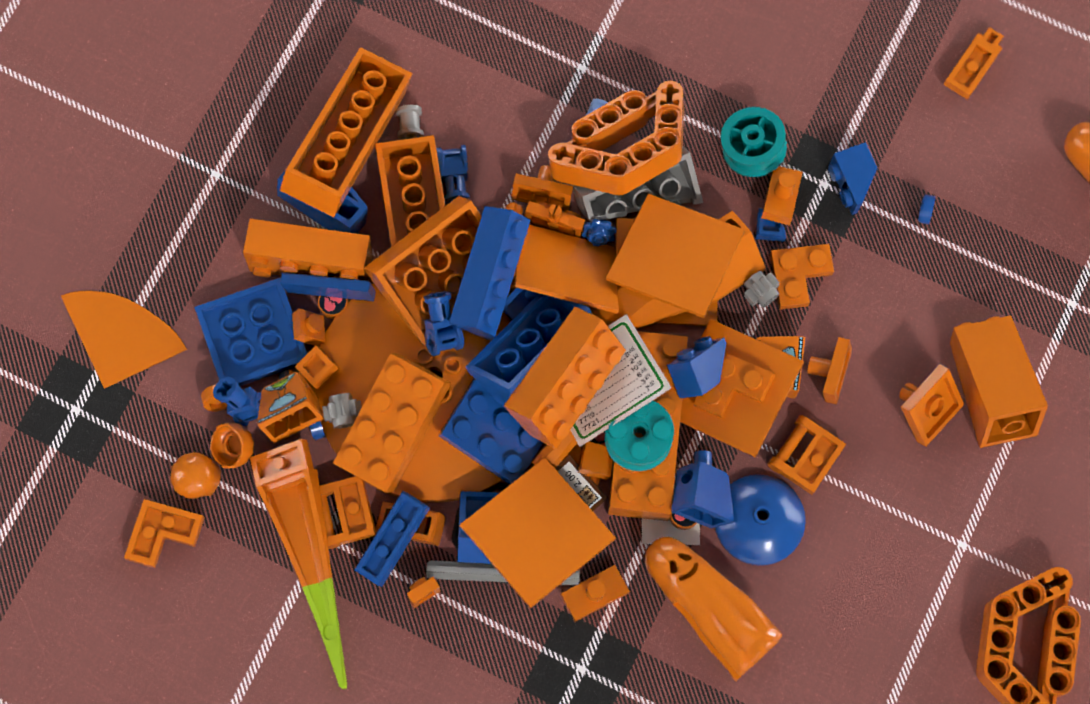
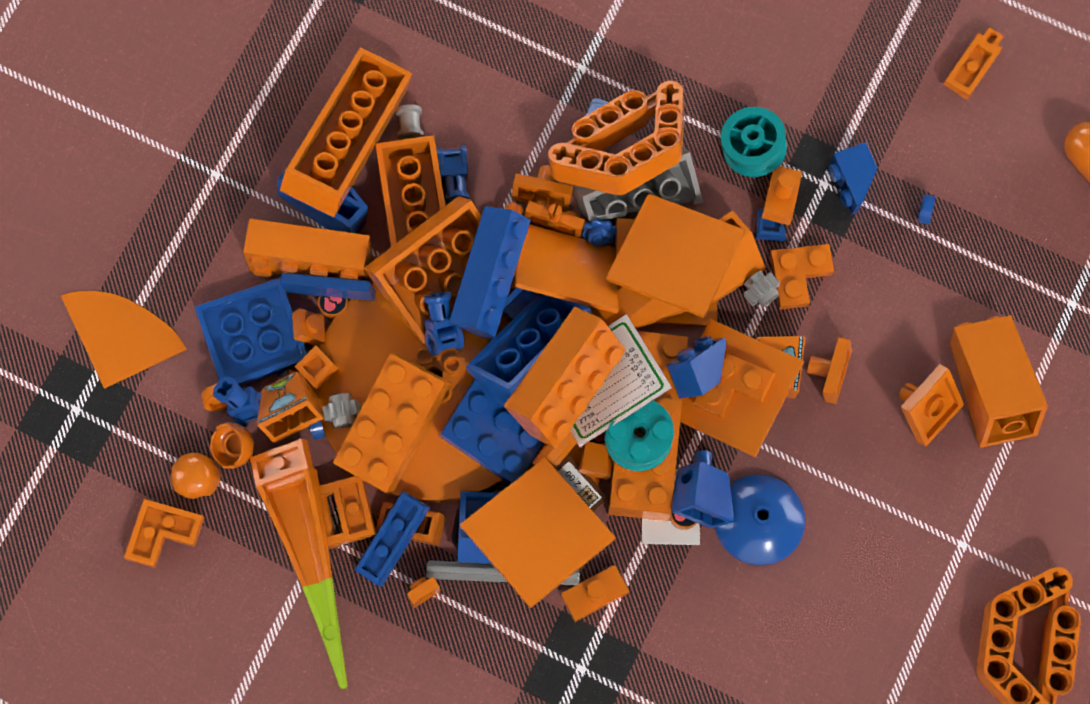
orange piece [645,537,783,681] -> none
orange plate [767,415,846,495] -> none

